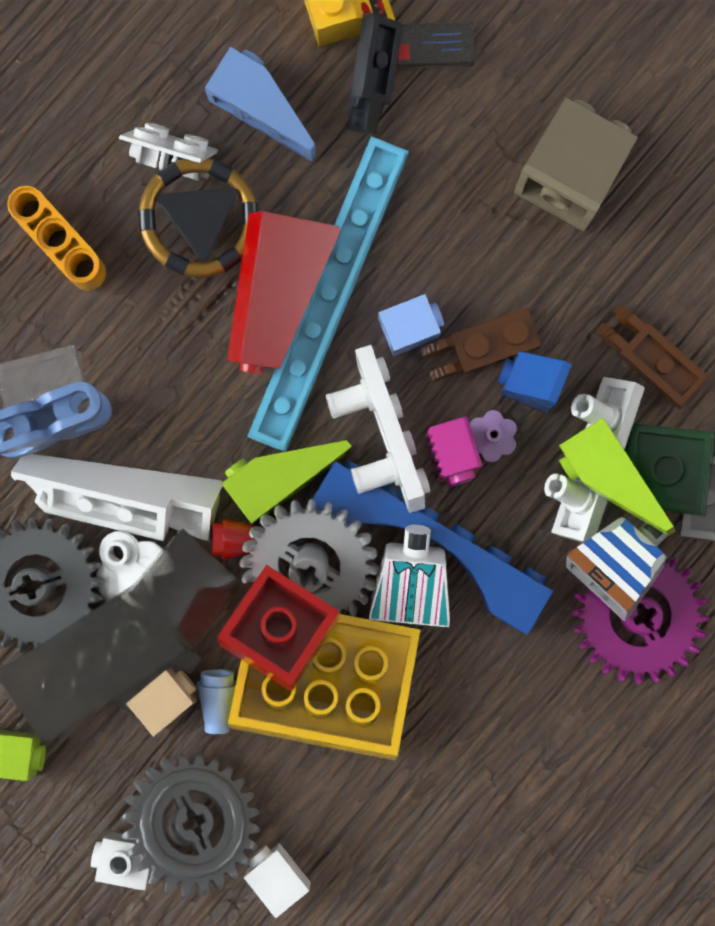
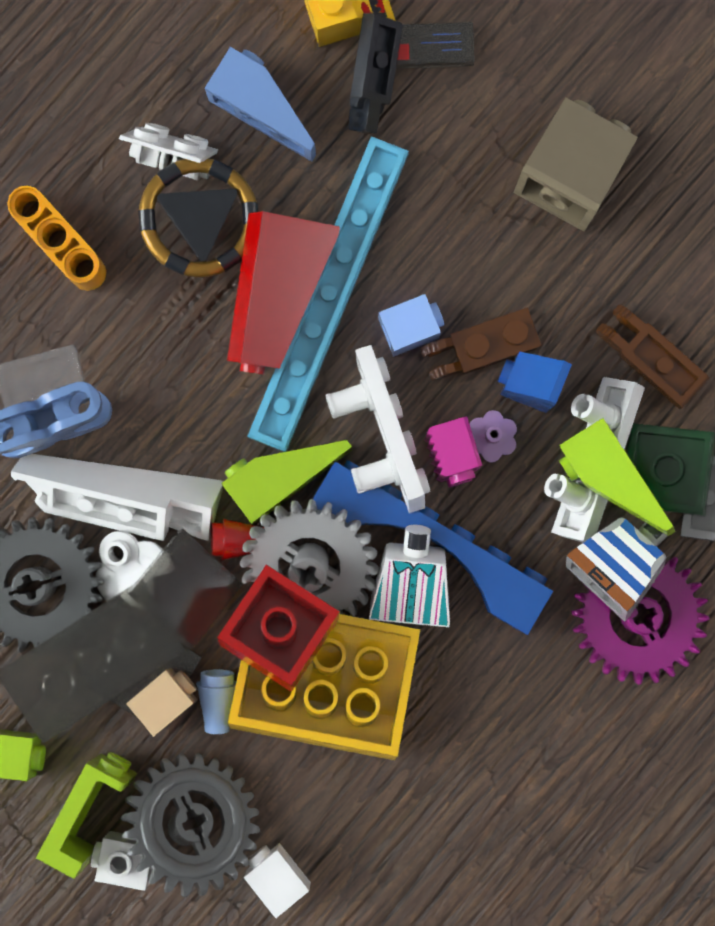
none -> lime panel [36,752,137,879]

